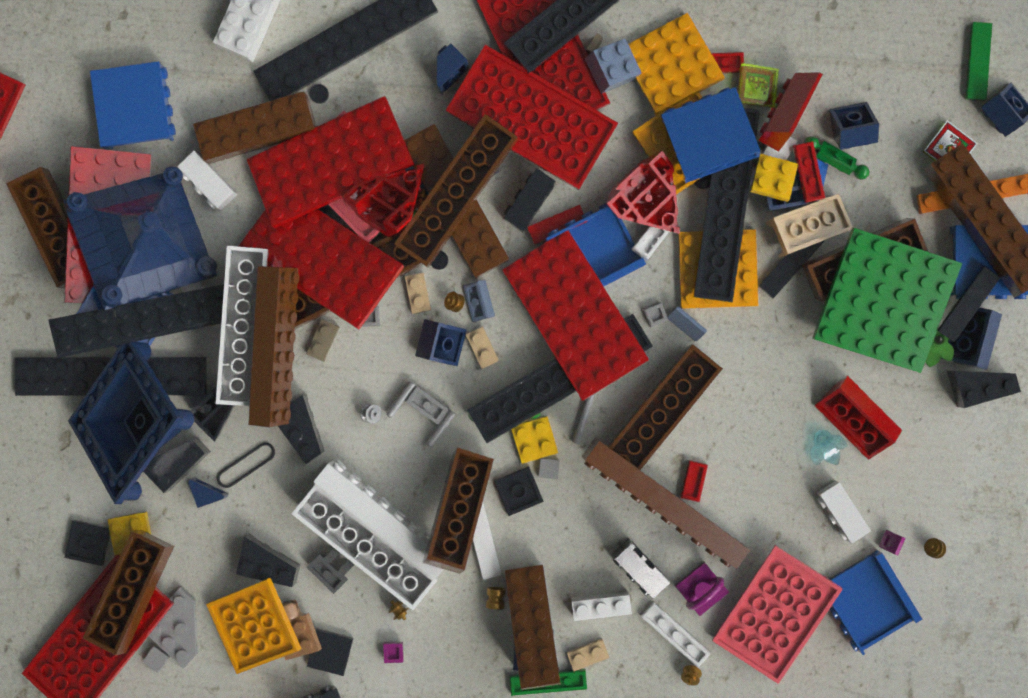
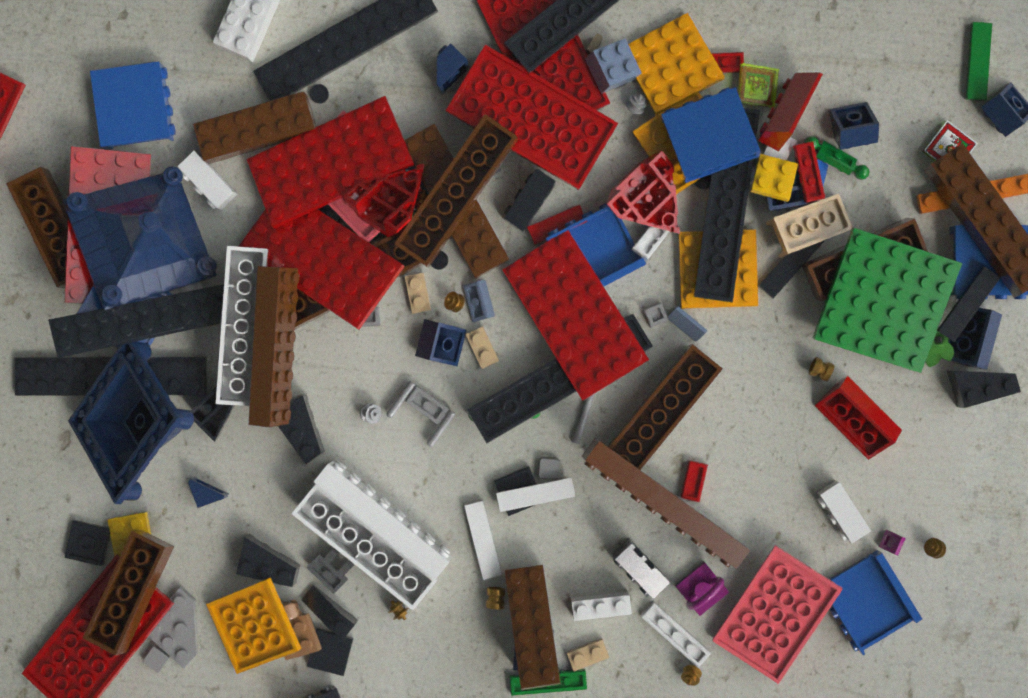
black wedge [143,438,211,493] -> none
black piece [217,443,275,488] -> none
dark tan plate [306,319,340,362] -> none
magenta plate [383,642,404,663] -> none
reddish brown brick [423,447,494,574] -> none
yellow plate [512,416,558,464] -> none
clear light blue plate [810,430,848,465] -> none
none -> black slope [302,585,358,640]
none -> white tile [496,477,575,512]
none -> light grey wheel [626,94,648,114]
none -> pearl gold wheel [808,357,835,382]

